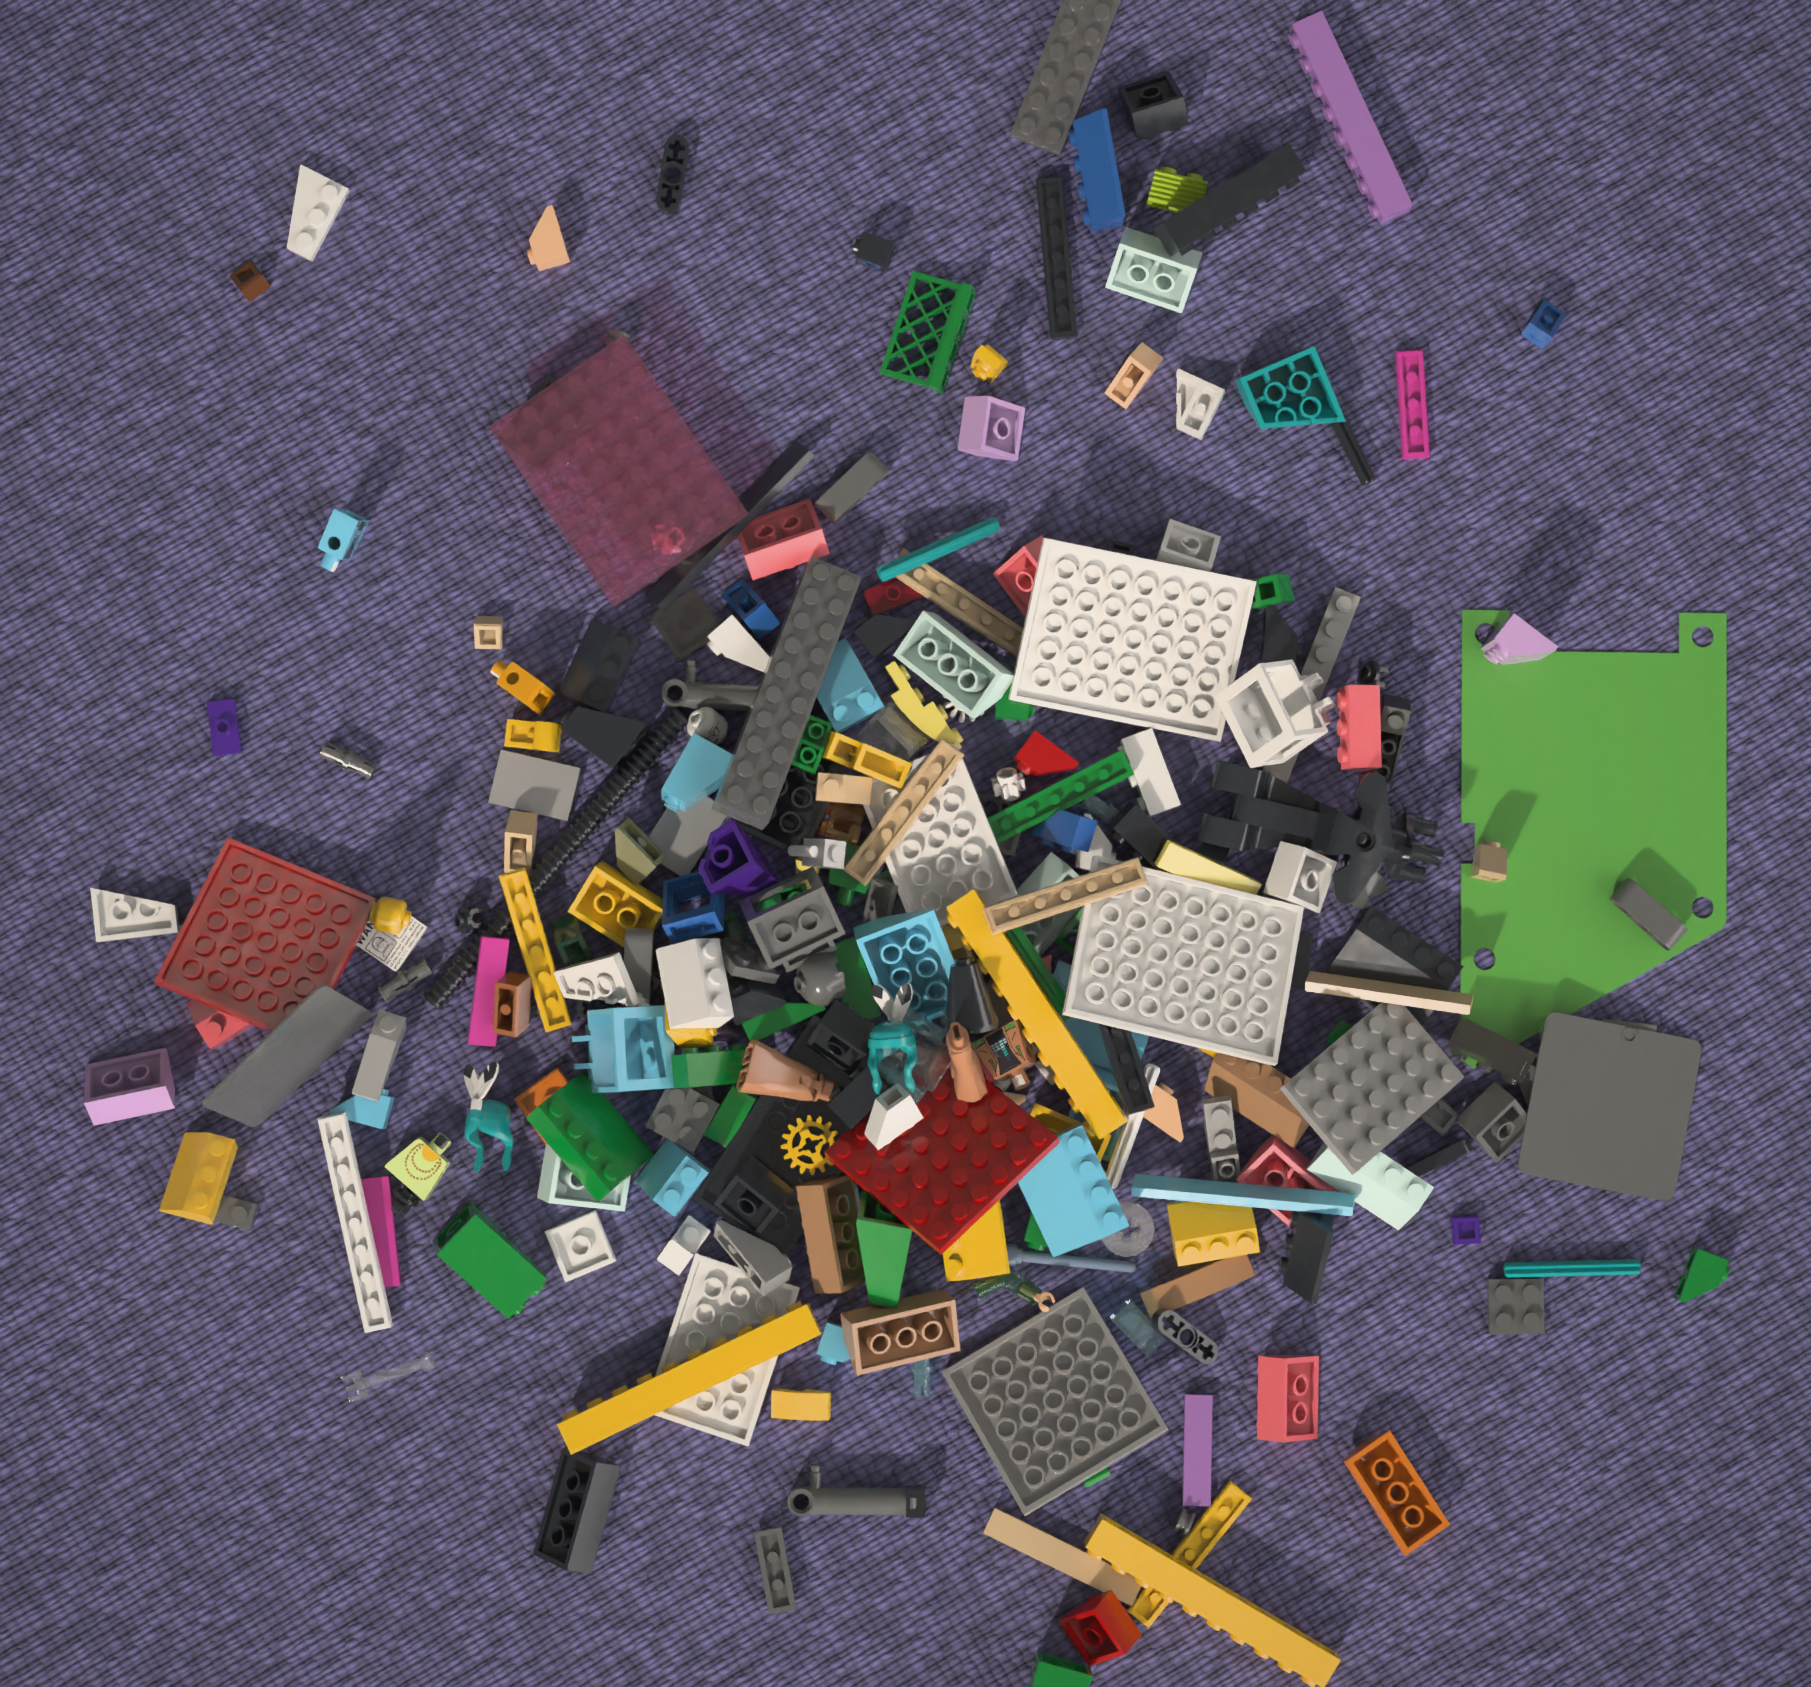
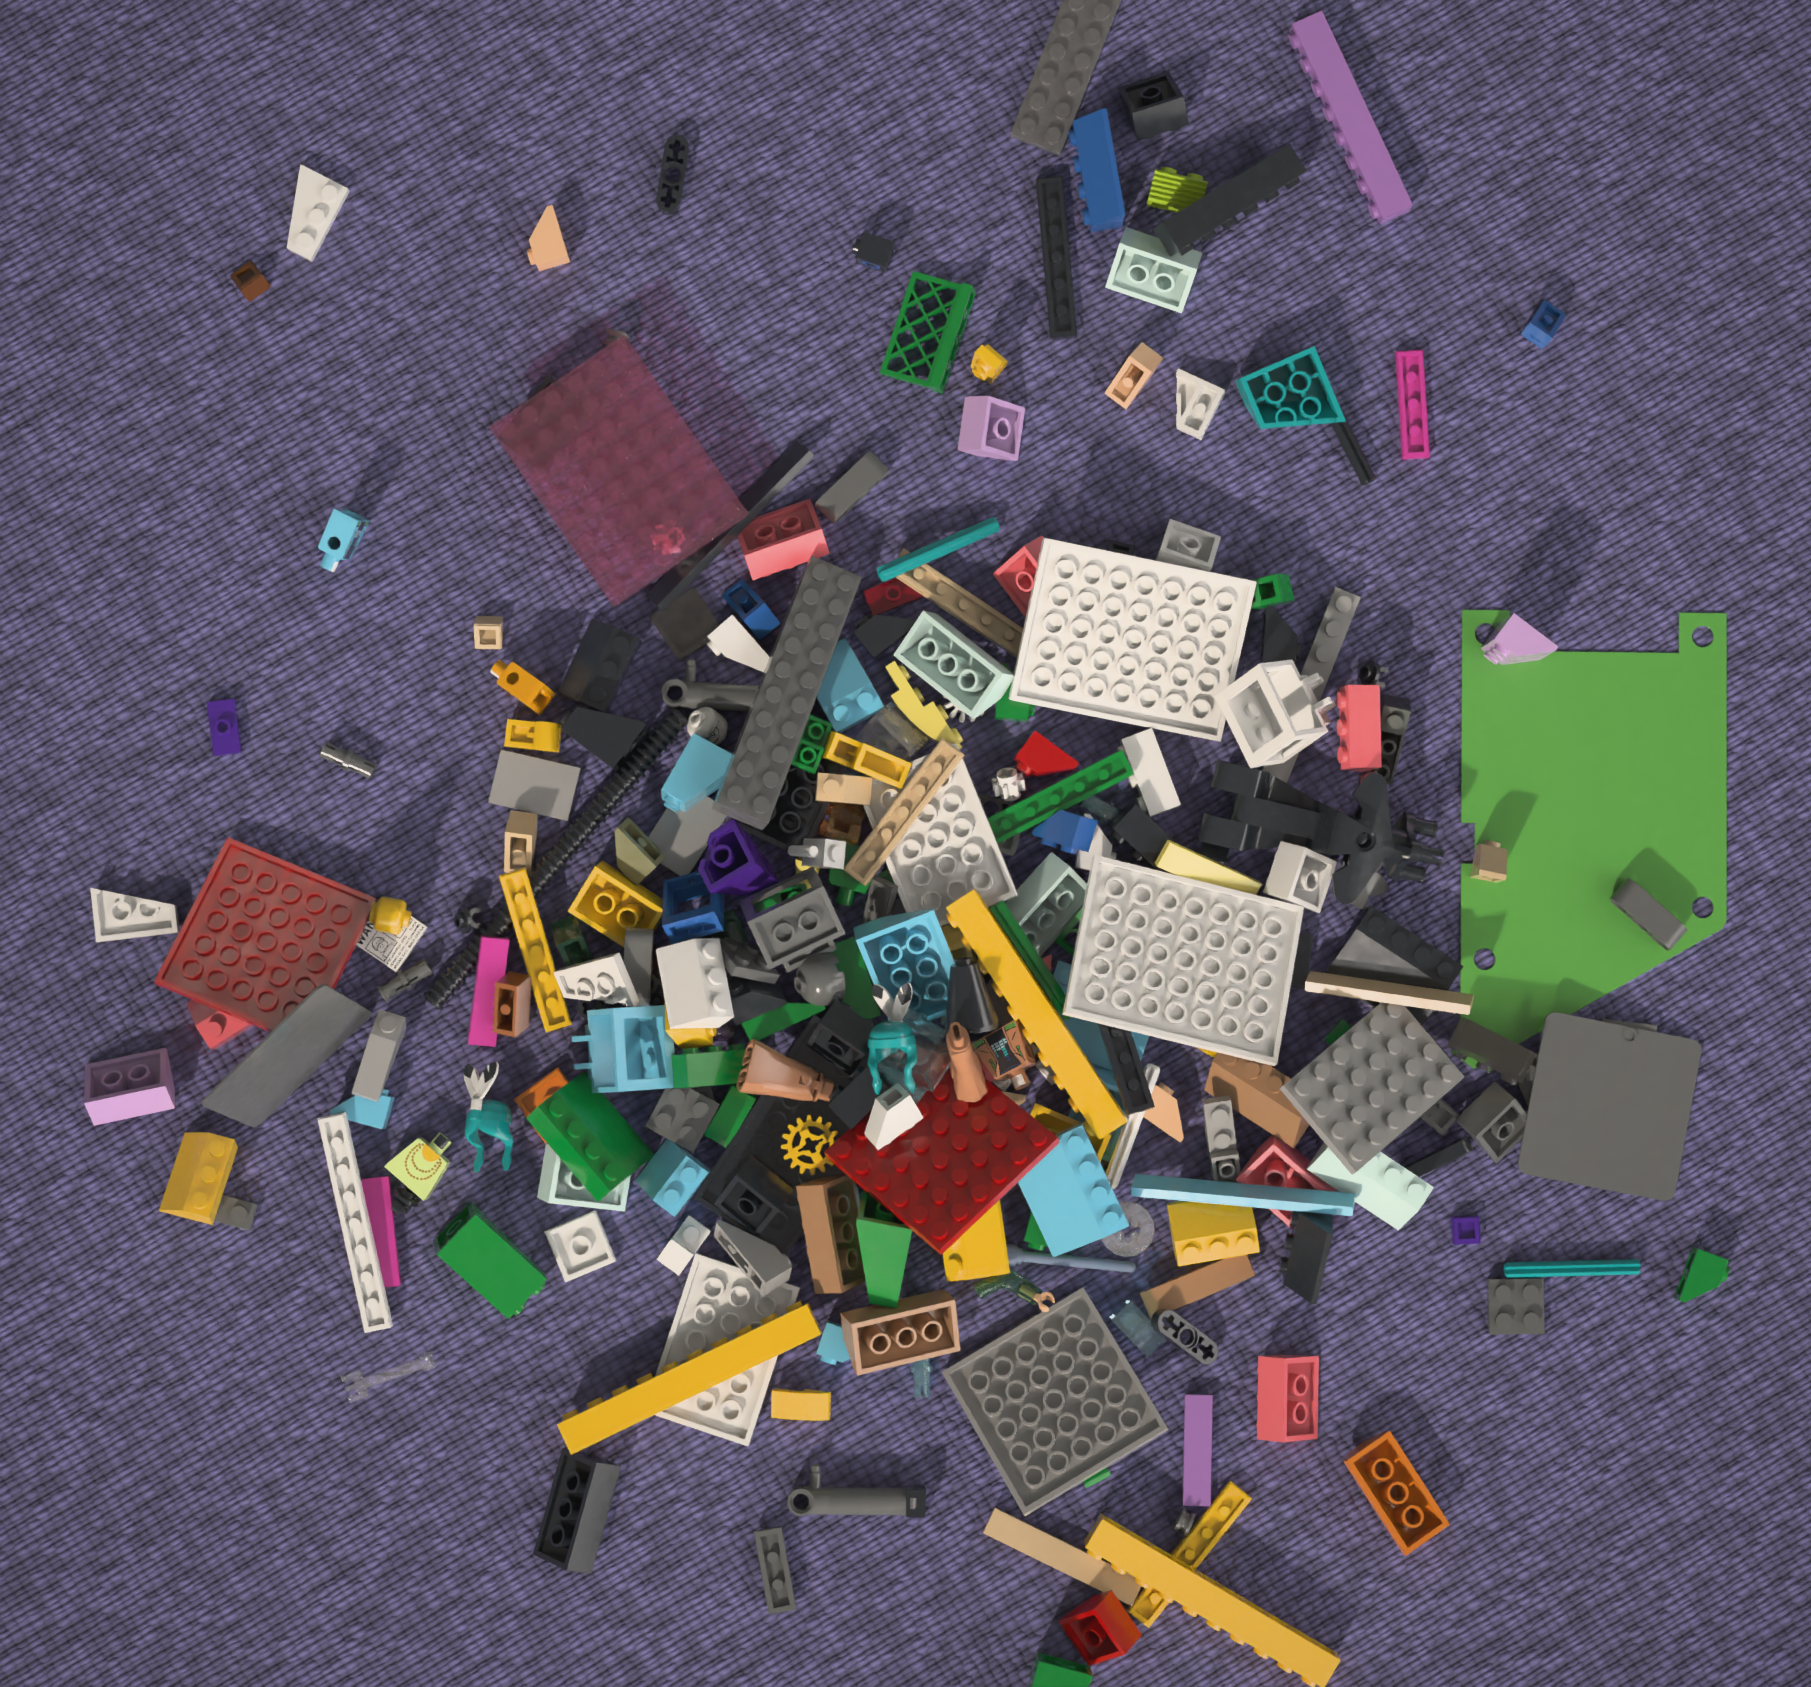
tan tile [982,857,1148,935] -> none

